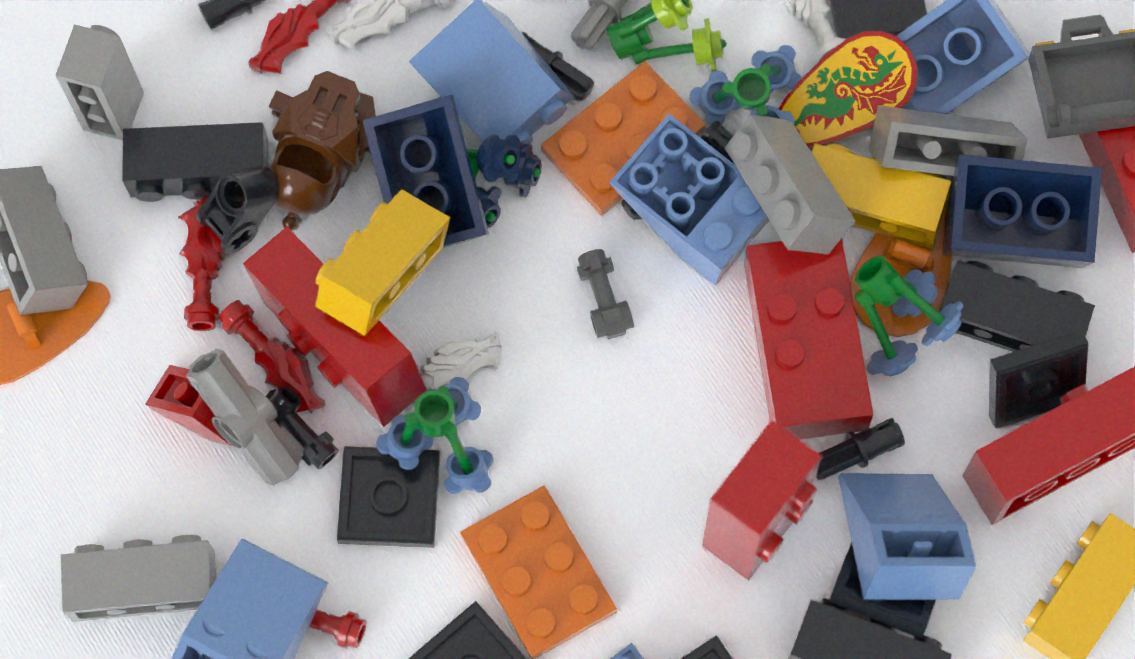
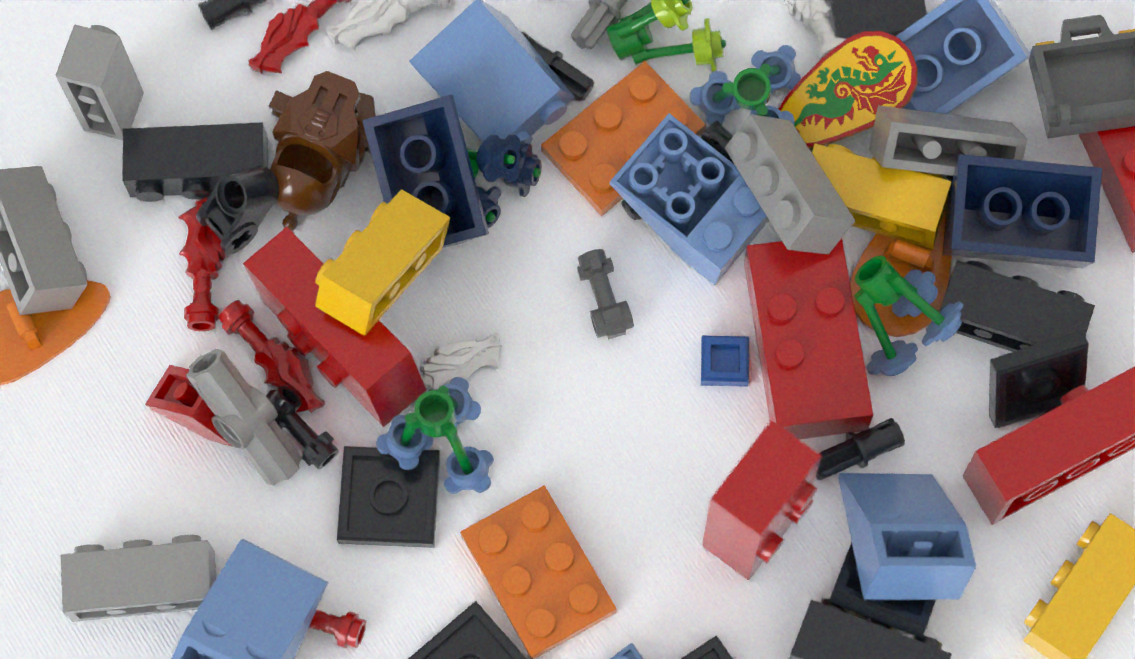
none -> blue tile [701,335,749,387]

